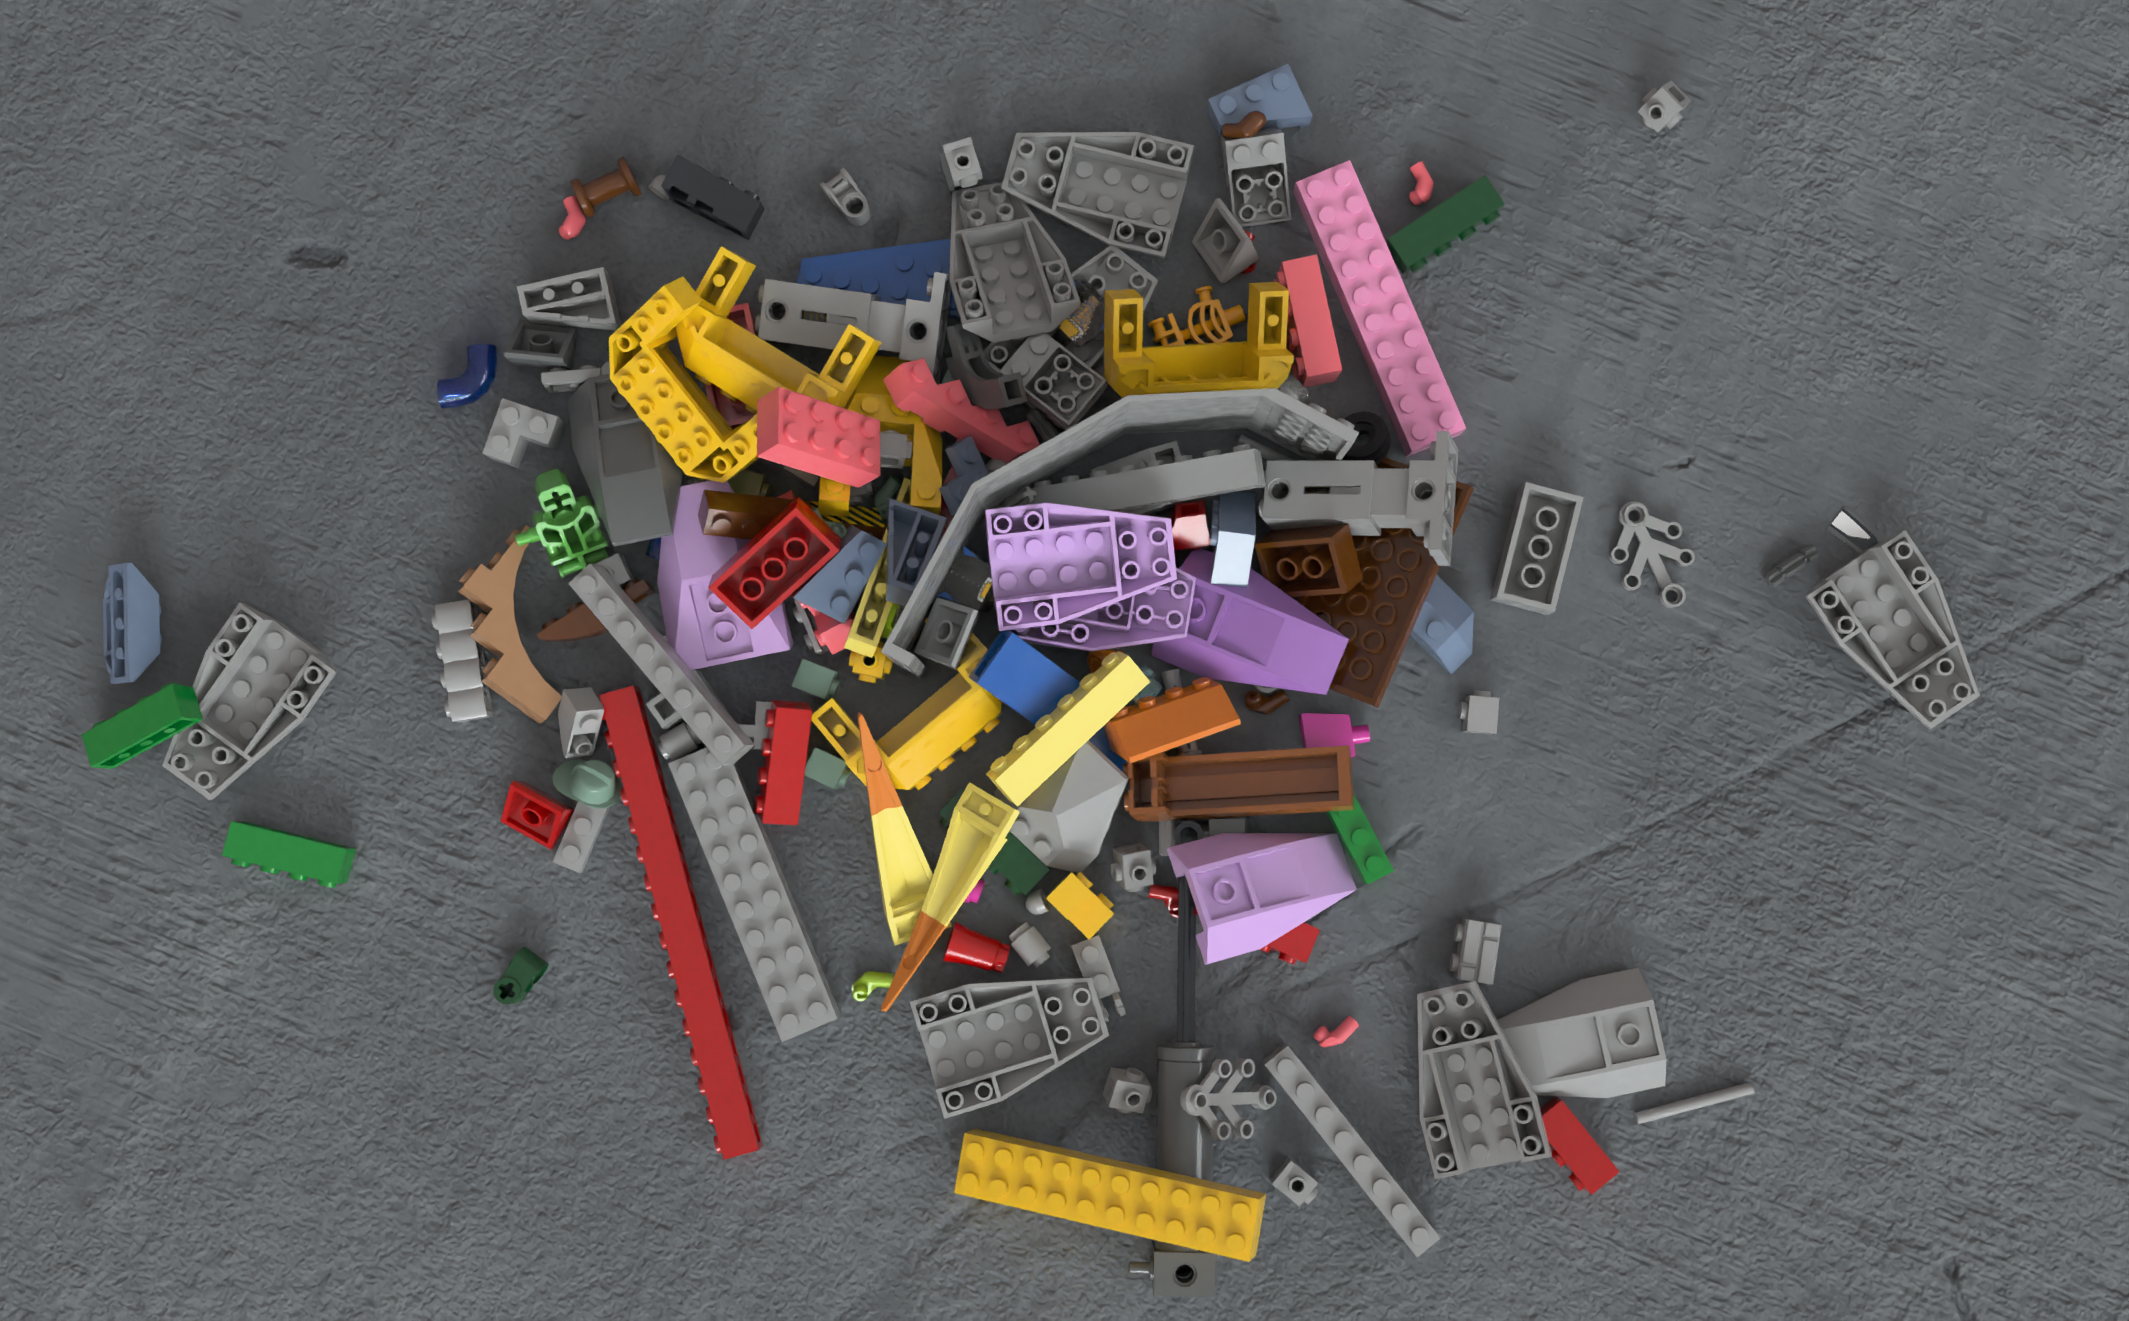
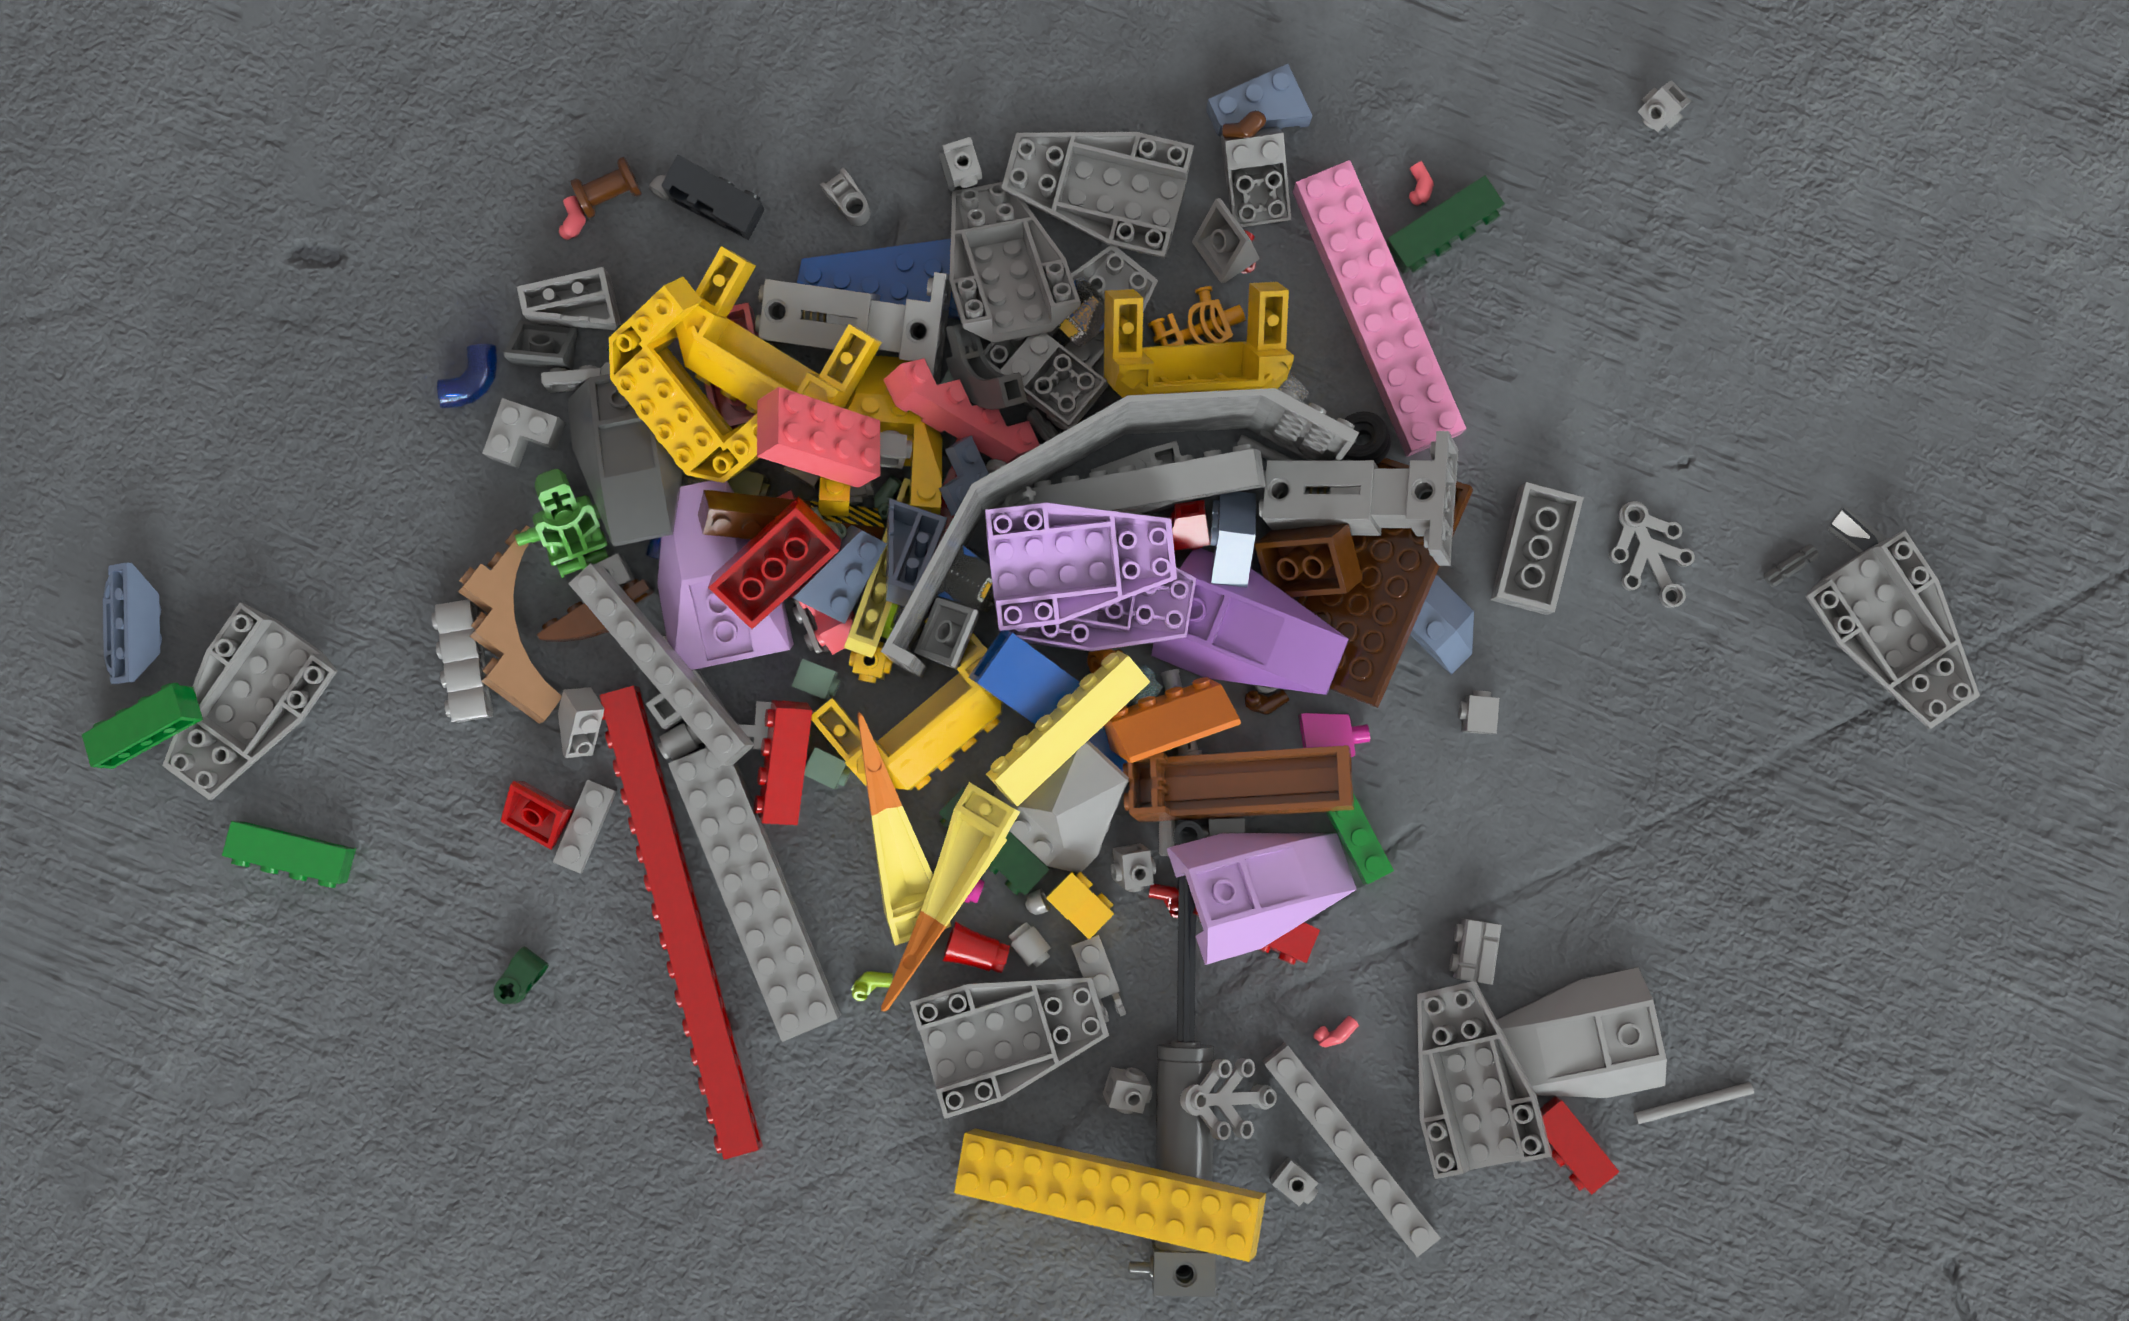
sand green piece [552,759,622,809] -> none
coral brick [1273,254,1342,389] -> none

